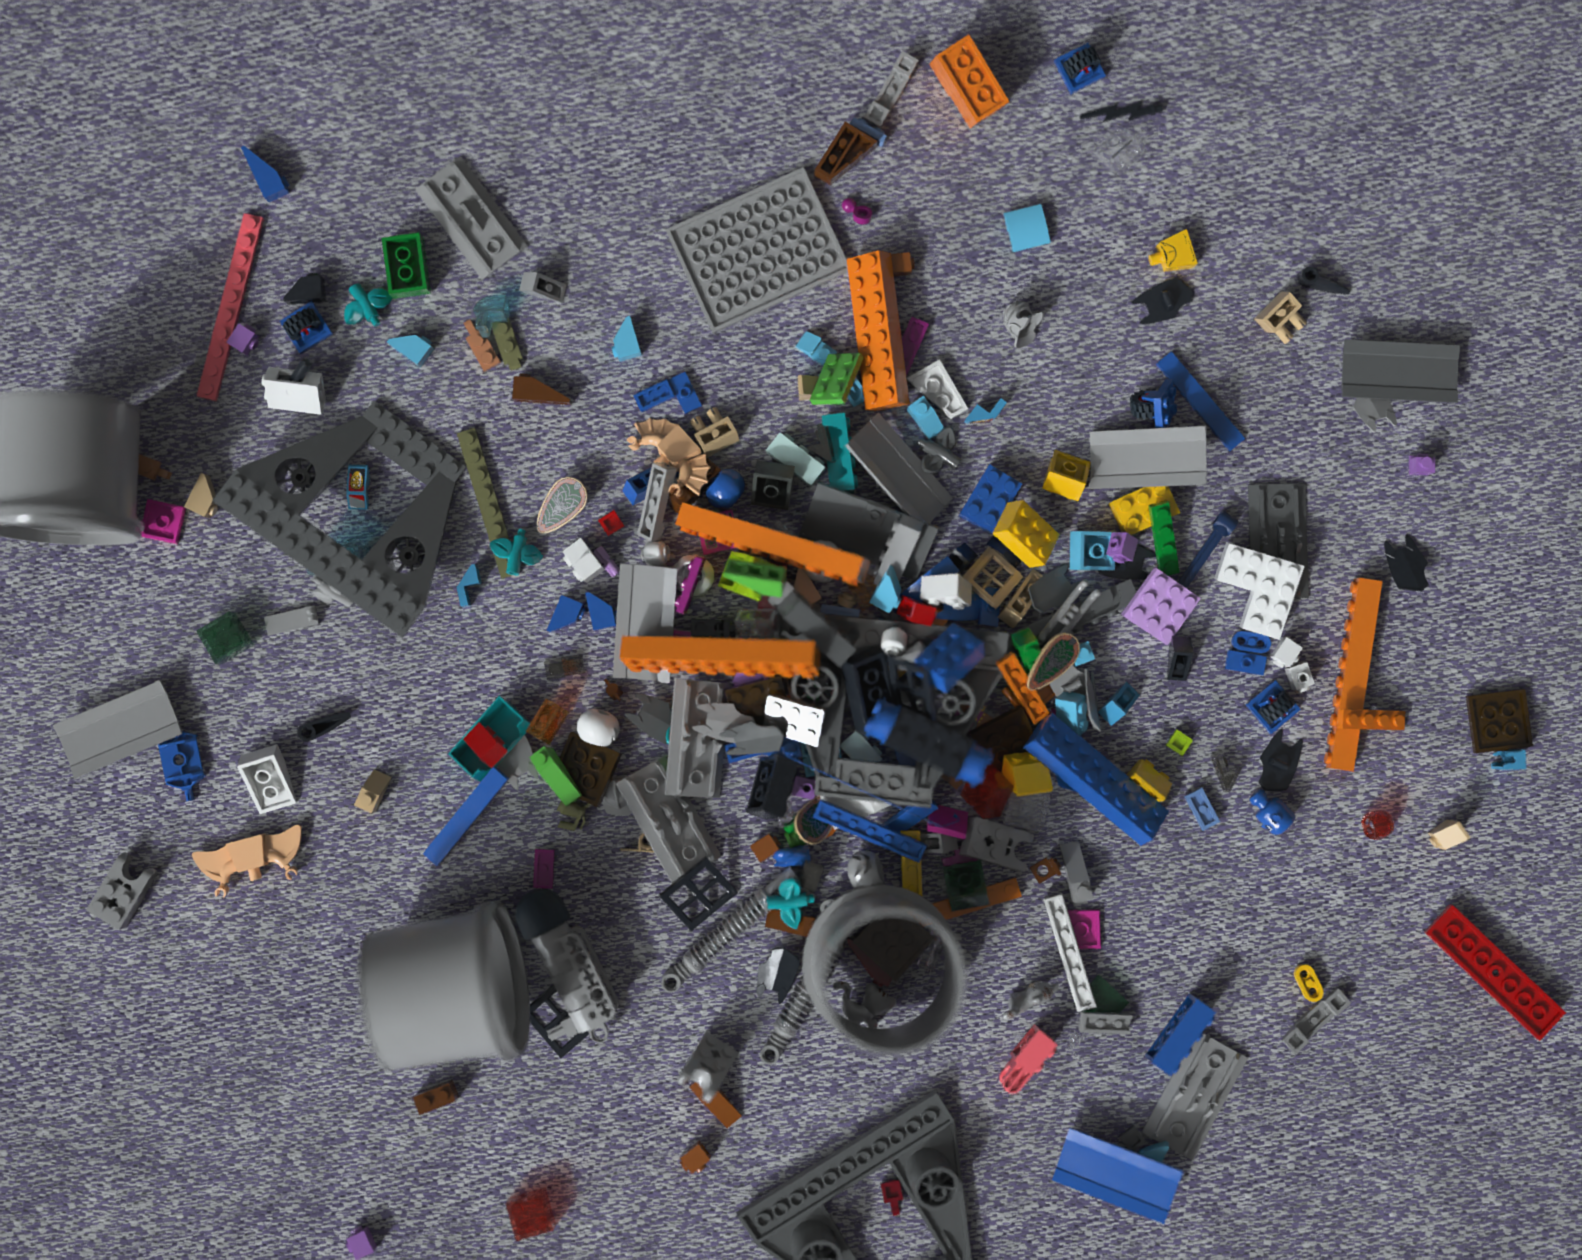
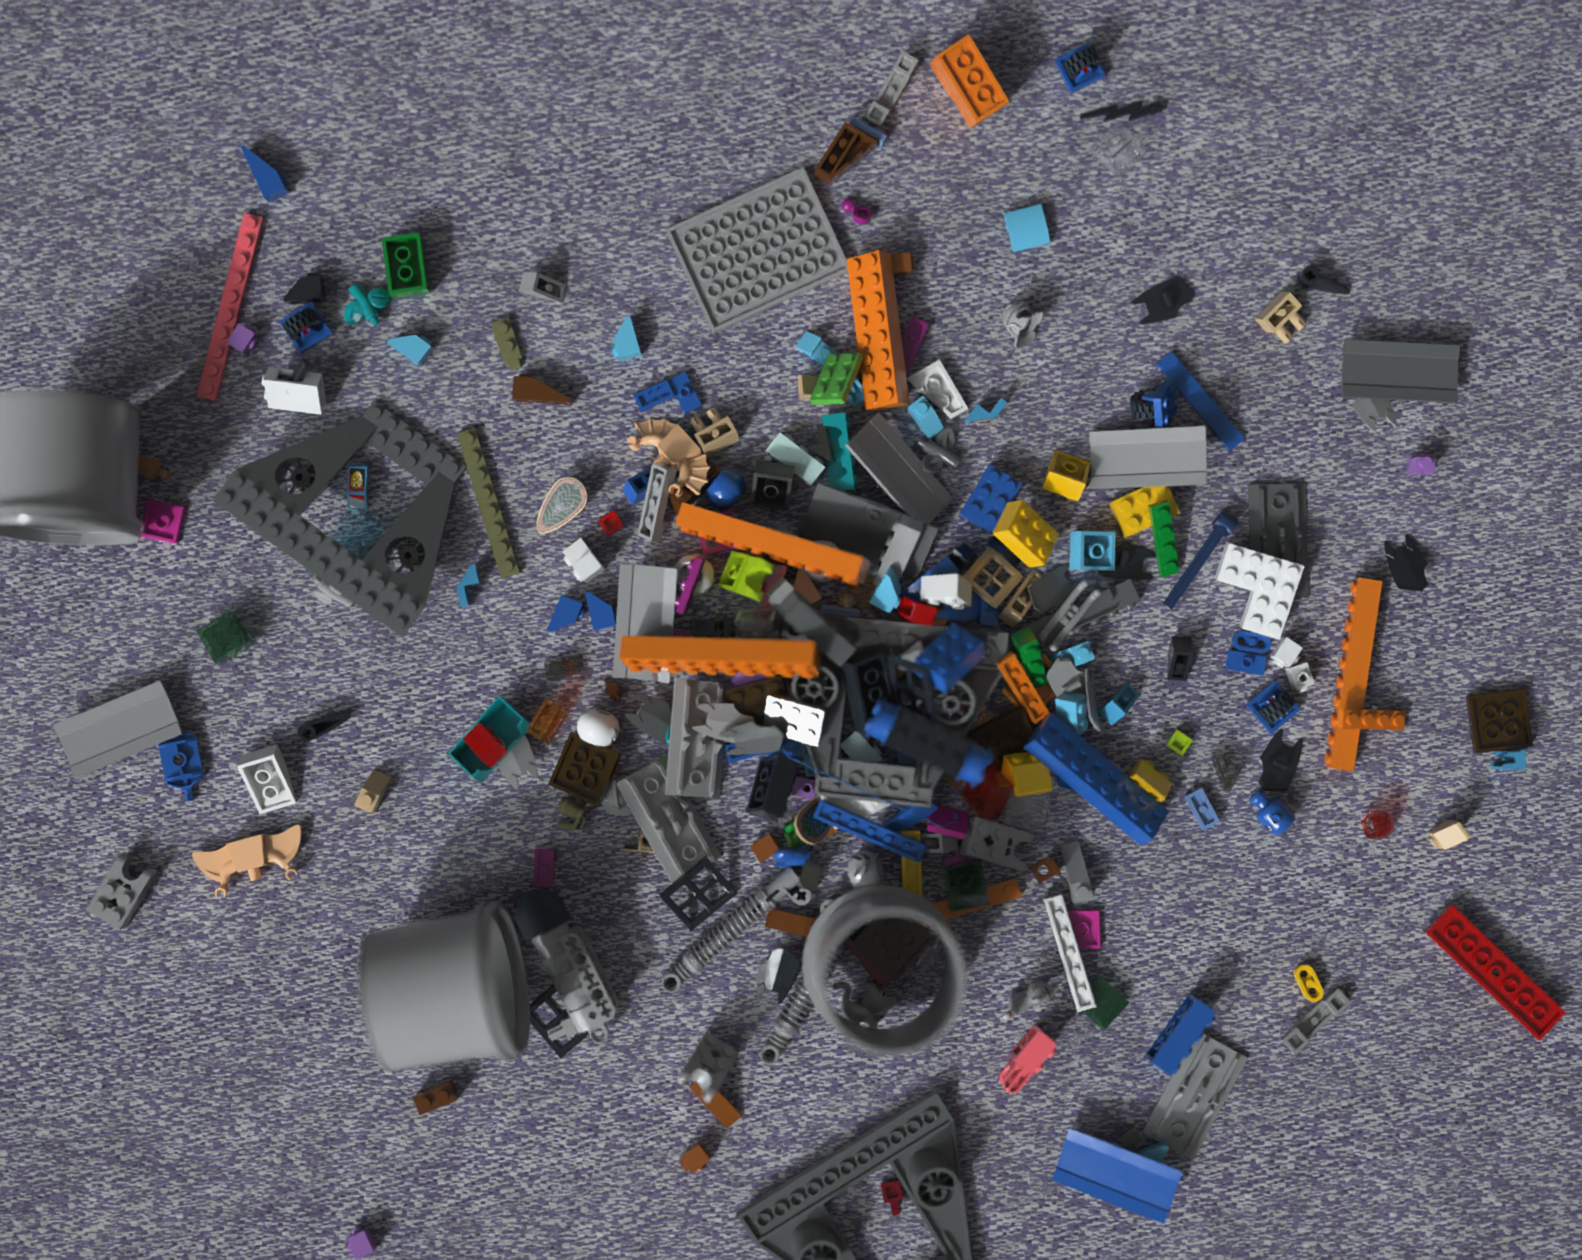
tan slope [184,473,218,519] -> none
light grey hinge [264,605,320,636] -> none
light grey hinge [415,157,528,281] -> none
blue tile [423,766,509,866] -> none
nougat plate [464,319,501,372] -> none
clear light blue brick [473,295,511,338] -> none
teal plant [490,529,543,576] -> none
clear red piece [505,1187,556,1242] -> none
bright green slope [529,746,582,806] -> none
lavender piece [593,546,620,577] -> none
white head [641,541,670,566] -> none
bright green slope [723,559,786,598] -> none
teal plant [767,878,814,929] -> none
white head [881,627,908,656] -> none
shield [1027,633,1080,690] -> none
light grey hinge [1078,1011,1132,1034] -> none
medium lavender brick [1106,532,1138,563] -> none
lavender plate [1121,567,1201,645] -> none
yellow torso [1148,229,1198,272] -> none

